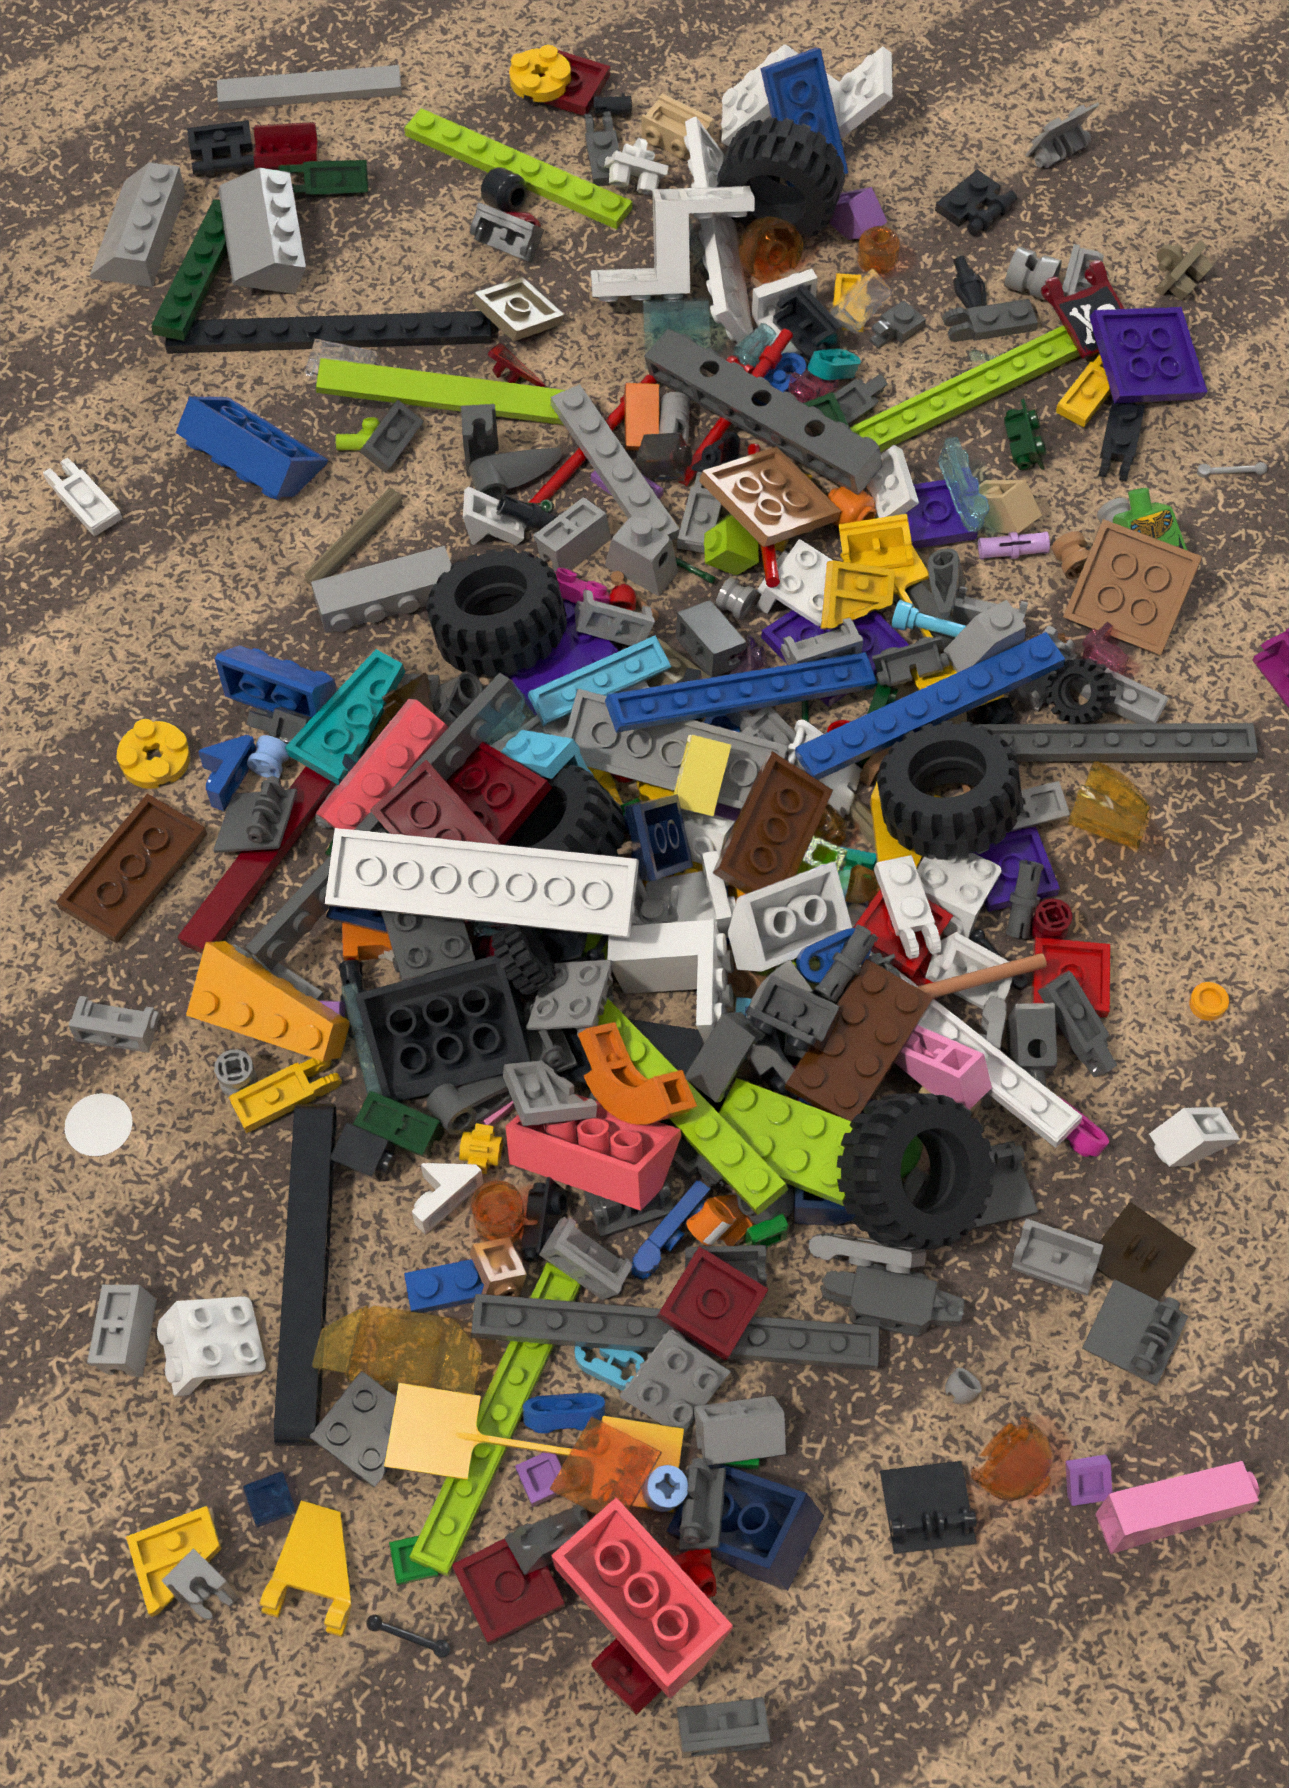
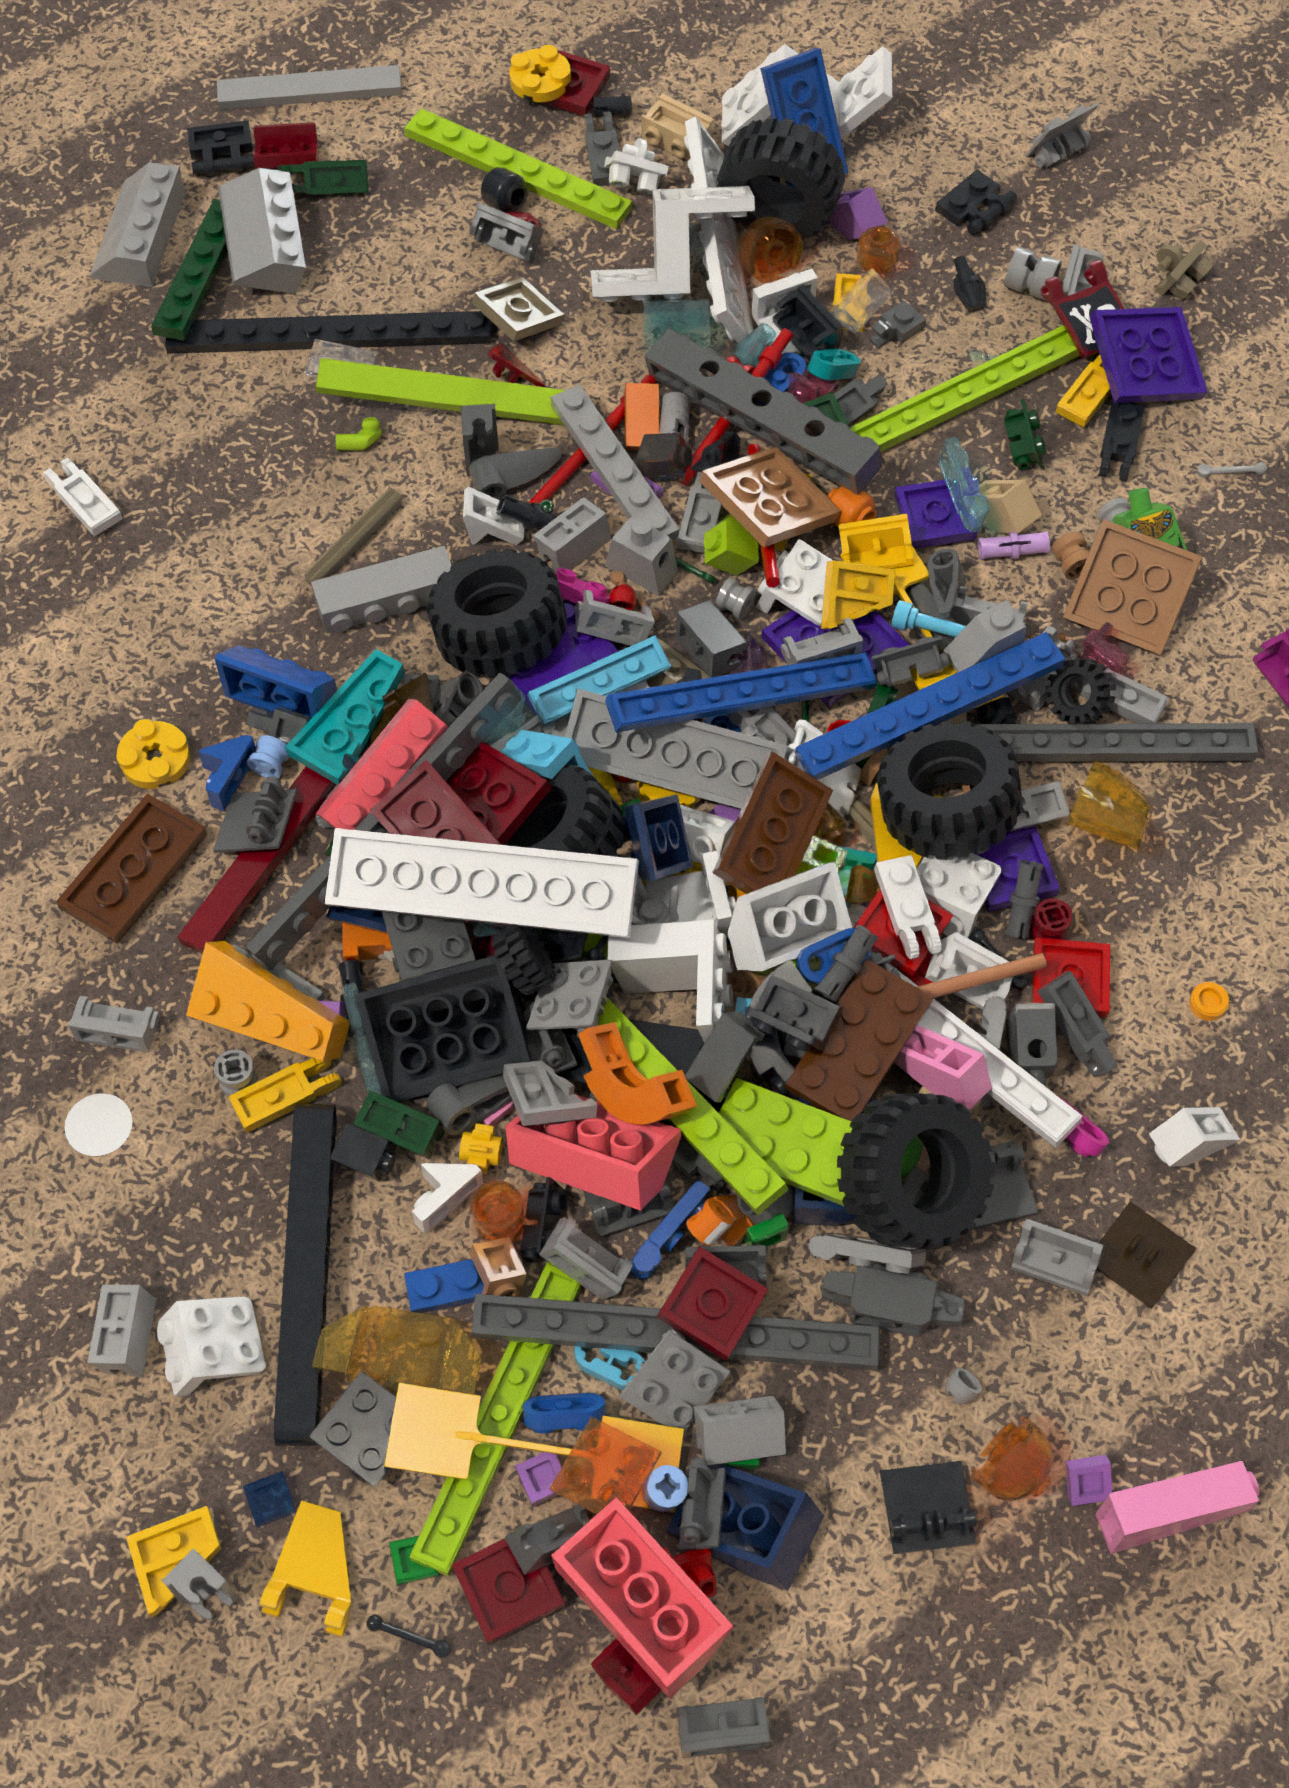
blue slope [175,396,328,500] -> none
dark grey plate [359,400,424,472] -> none
light yellow hinge [673,735,731,816] -> none
white bracket [866,445,919,518] -> none
dark grey hinge [942,299,1038,342] -> none
dark grey hinge [1082,1279,1188,1386] -> none

